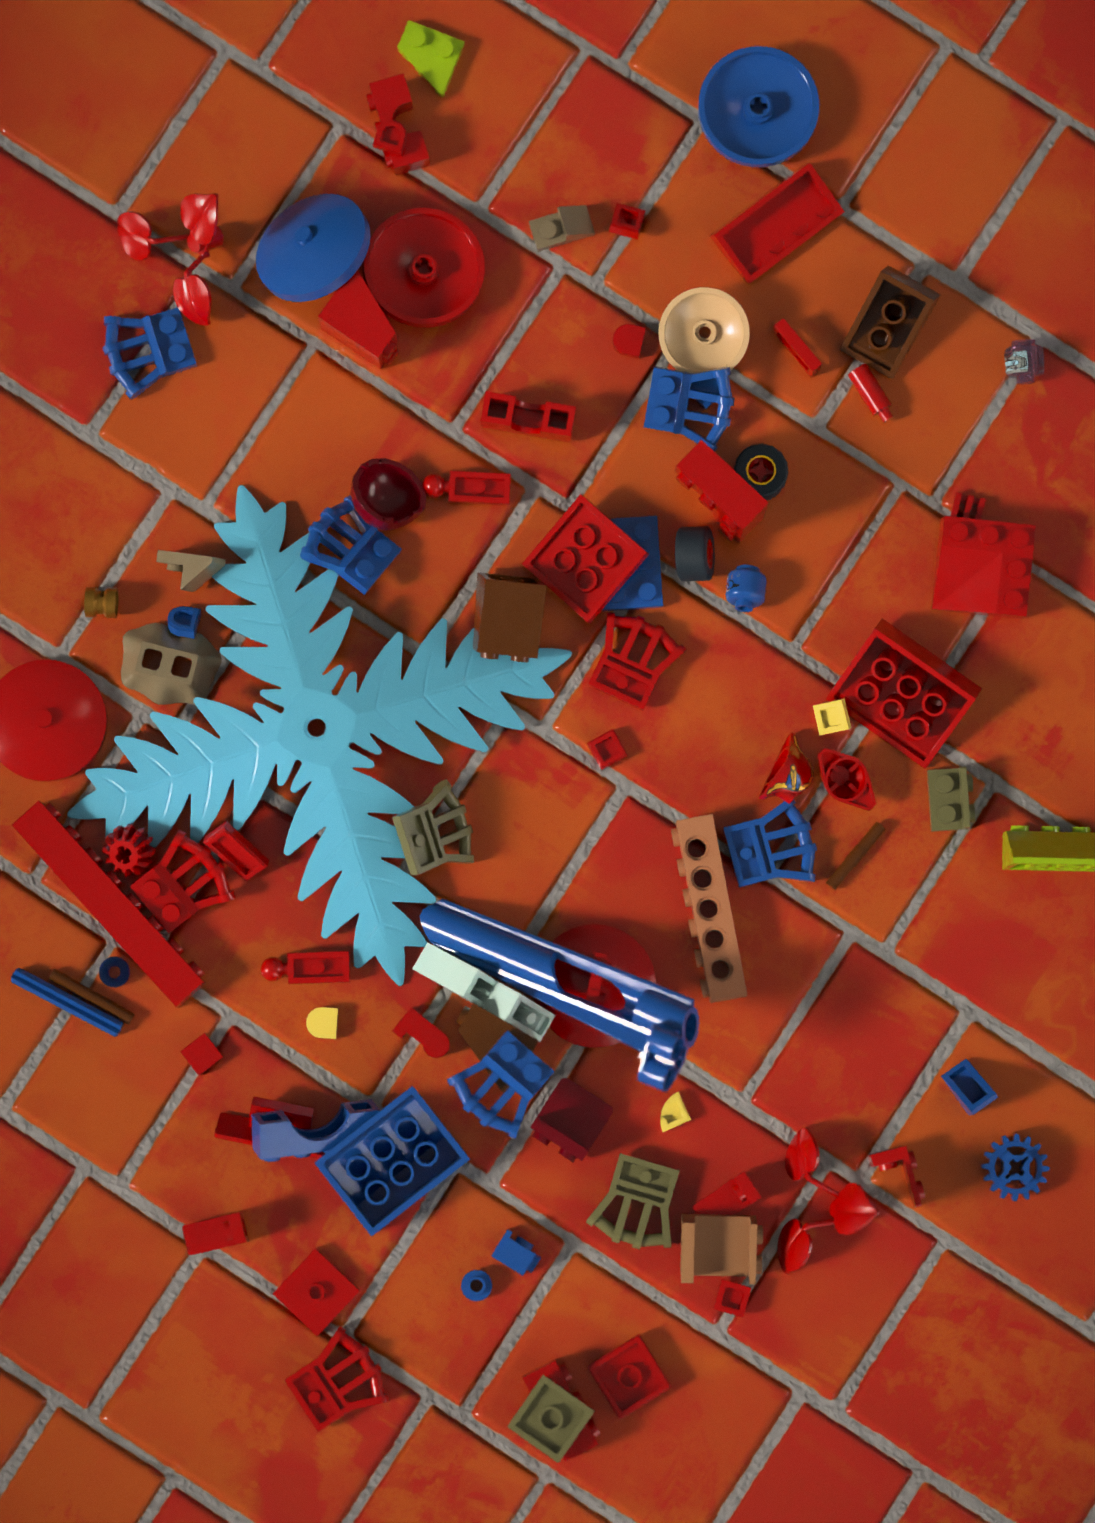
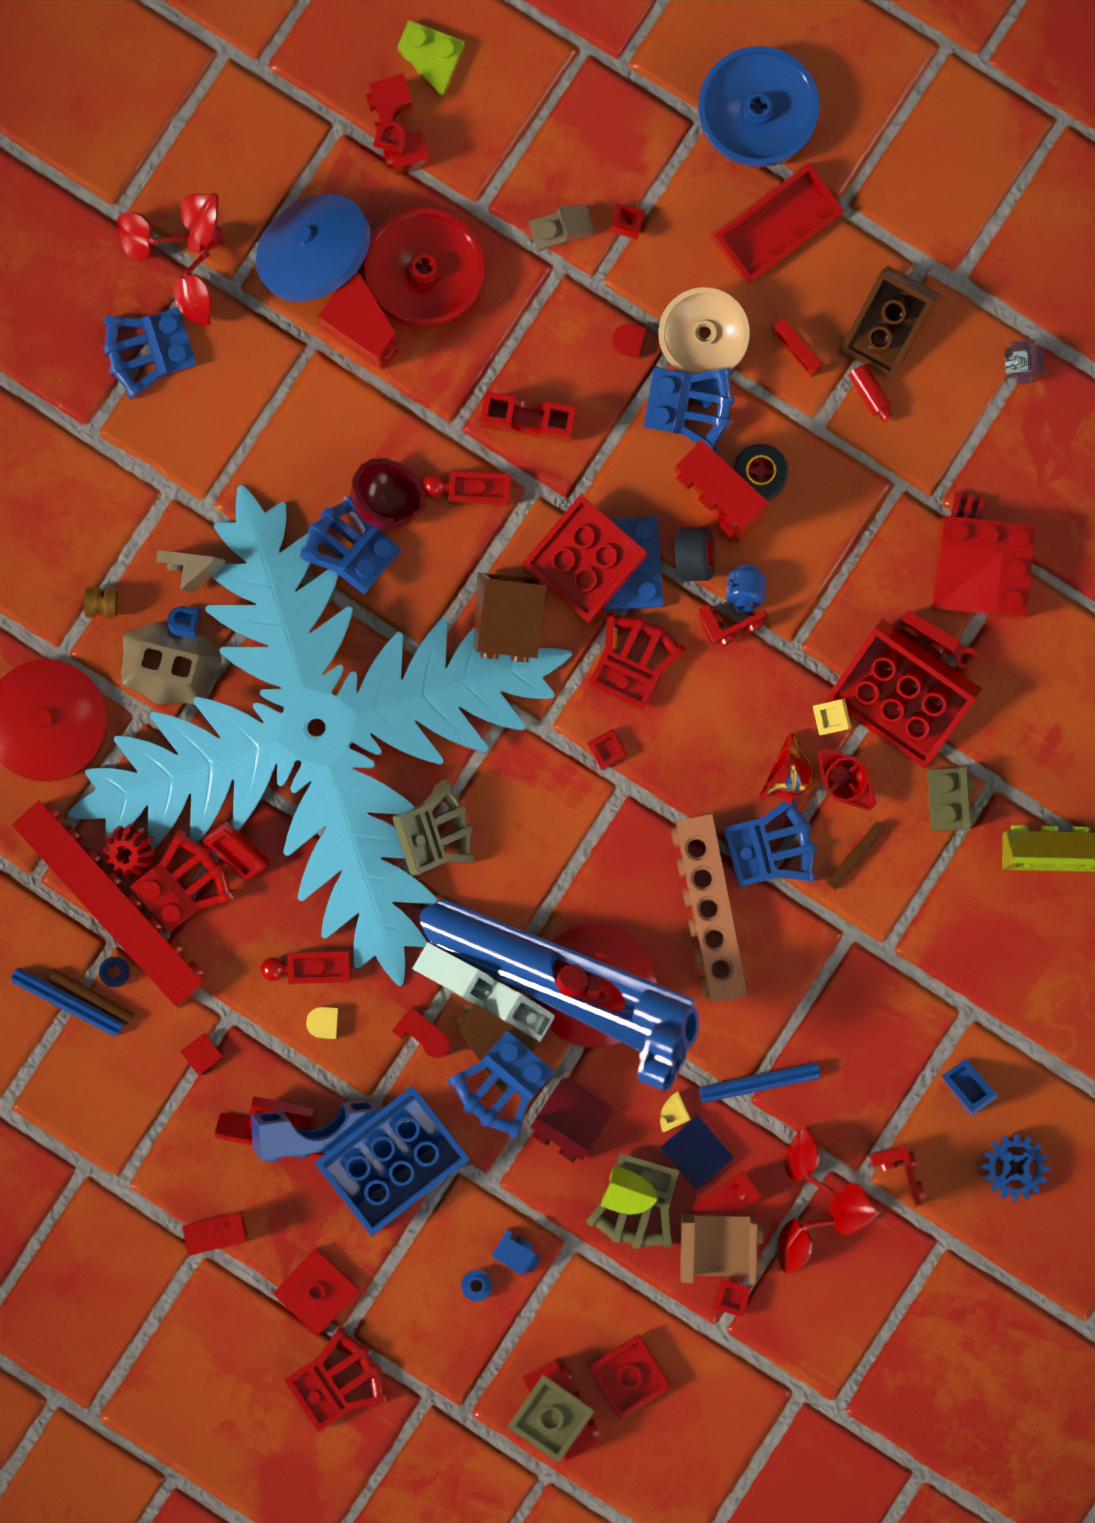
none -> red tile [556,965,589,997]
none -> lime brick [601,1165,658,1215]
none -> clear blue piece [660,1115,734,1190]
none -> red bracket [696,604,768,647]
none -> blue axle [699,1063,820,1103]
none -> red plate [899,610,977,672]

